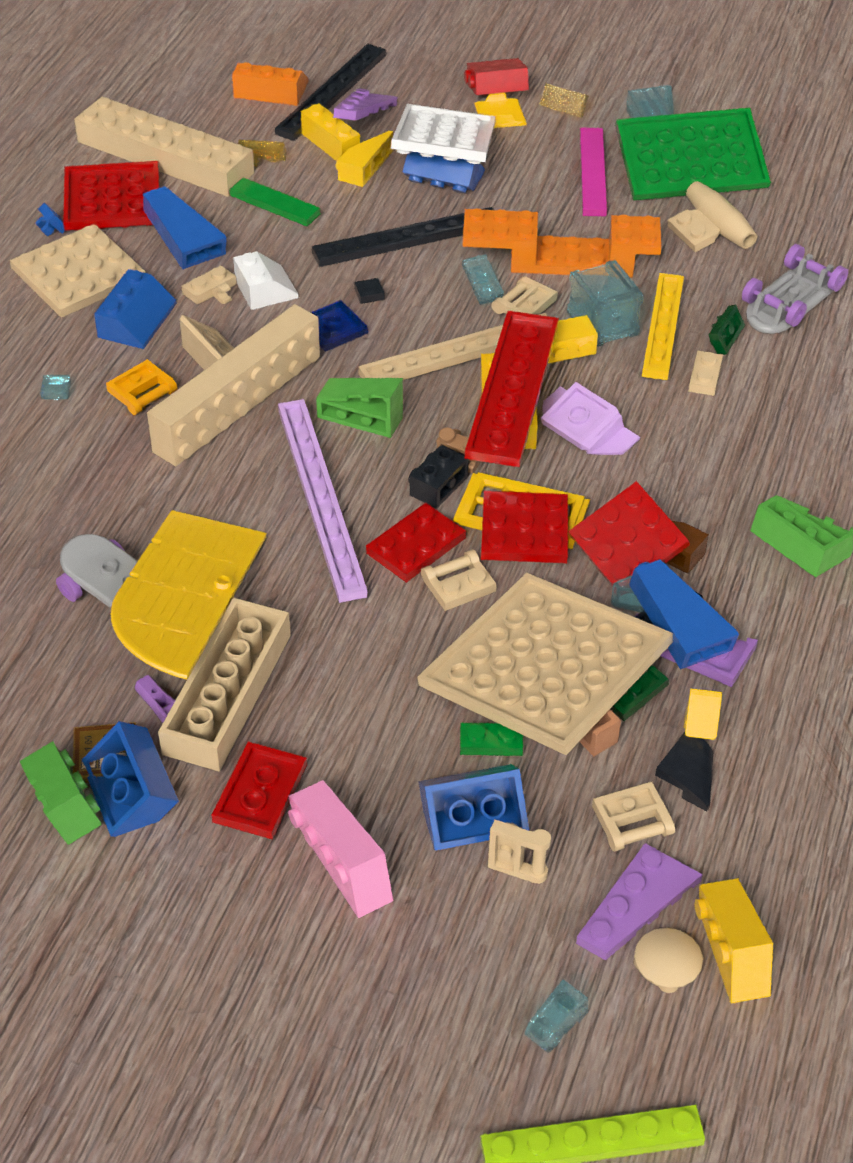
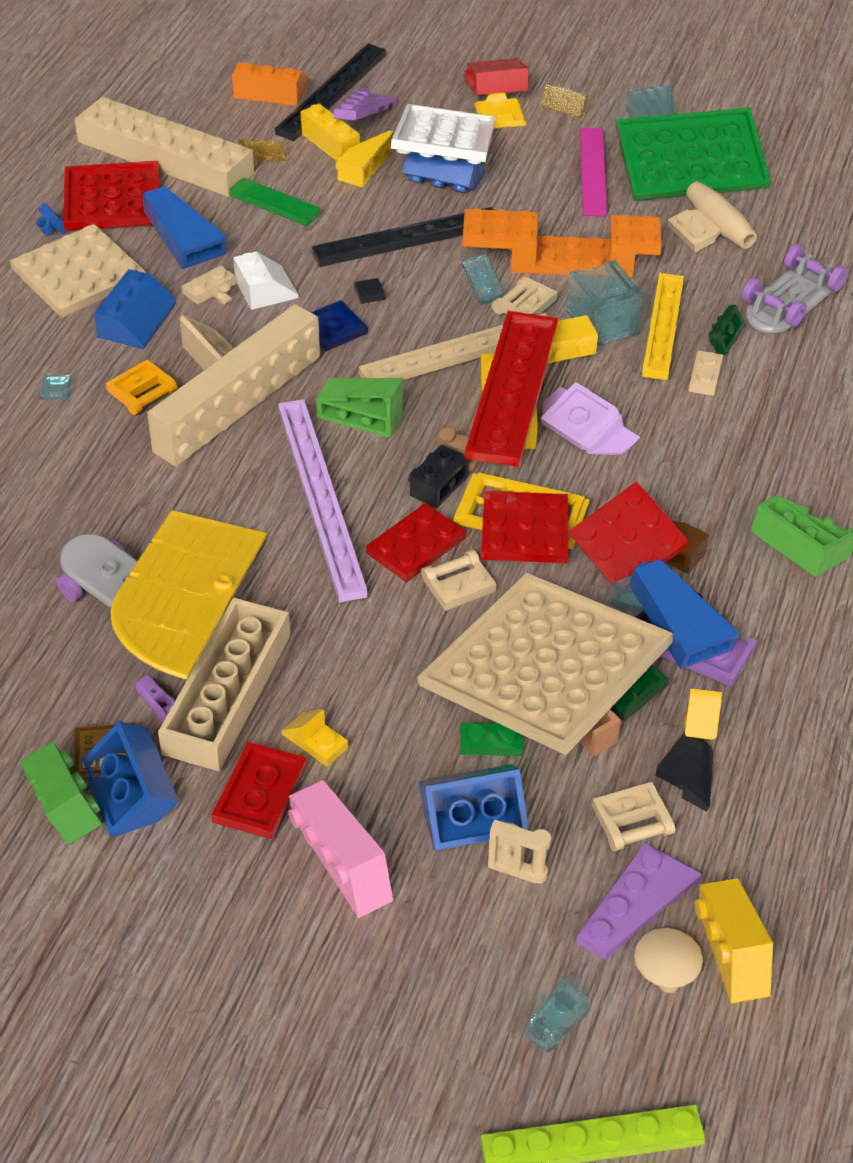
none -> yellow slope [281,709,348,767]

